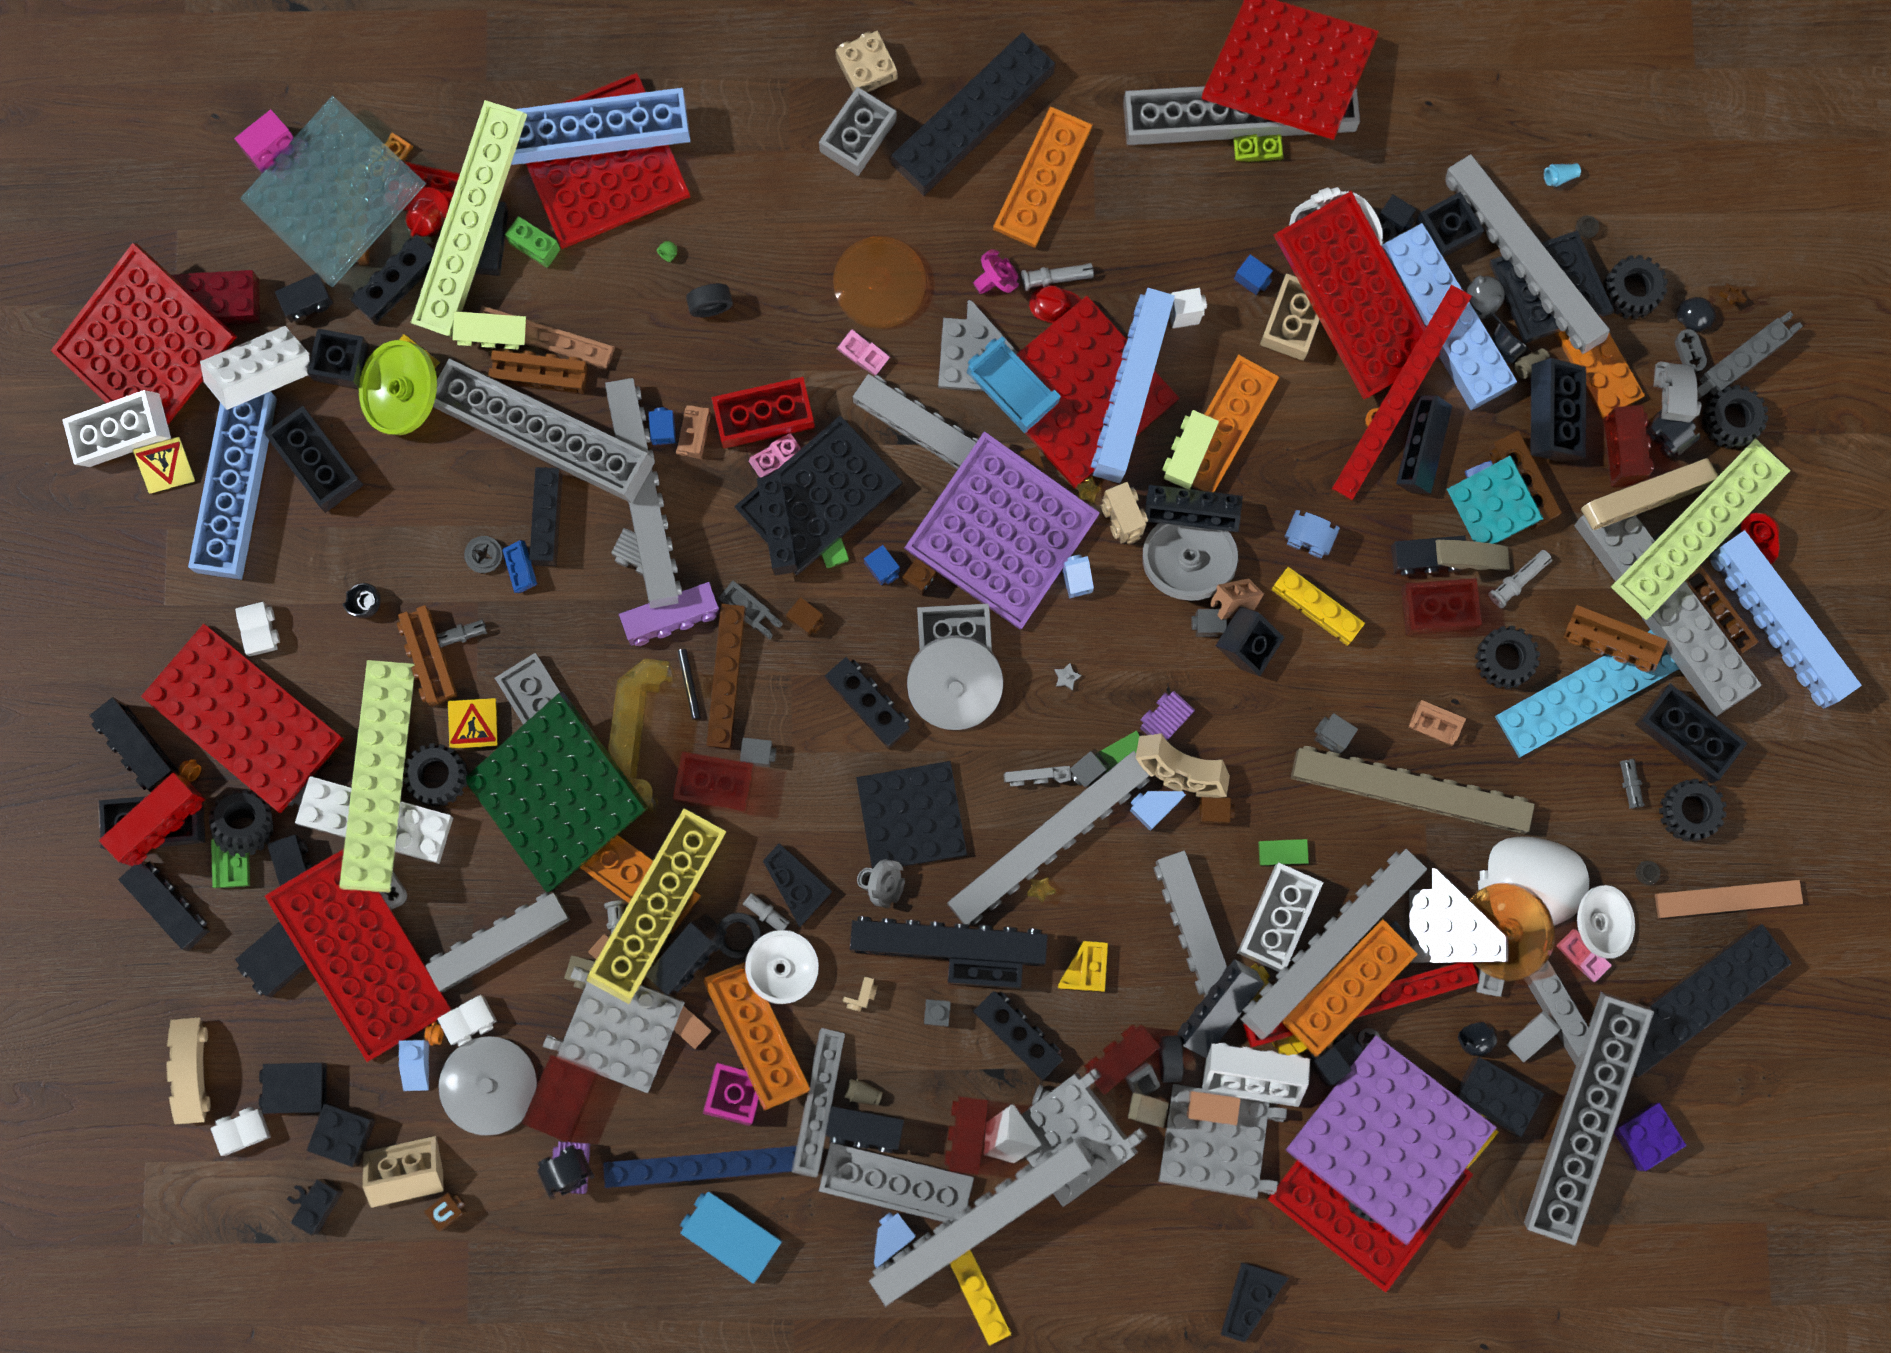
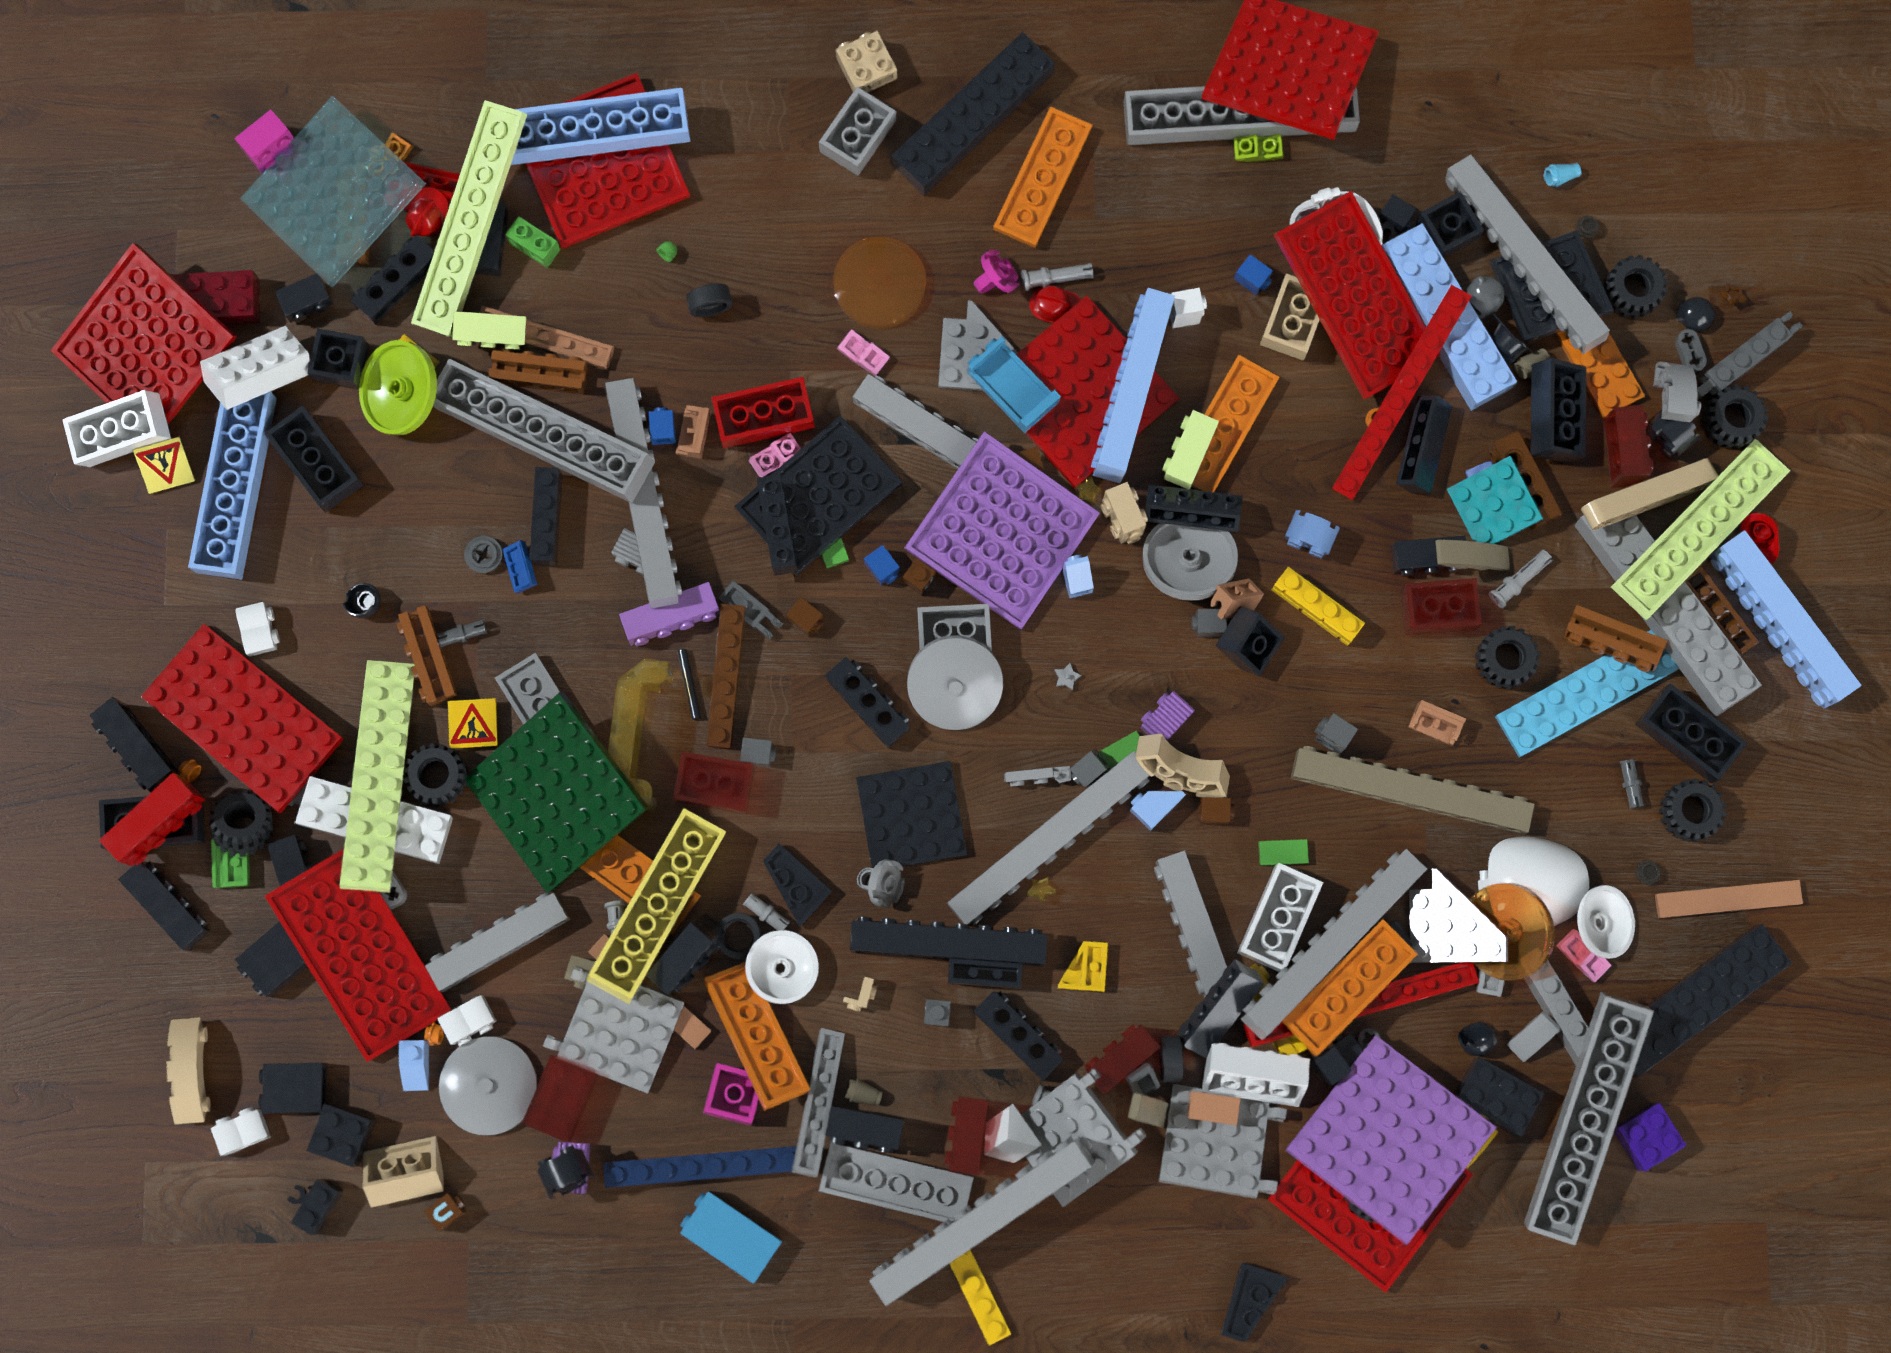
light blue slope [874,1212,916,1268] -> none

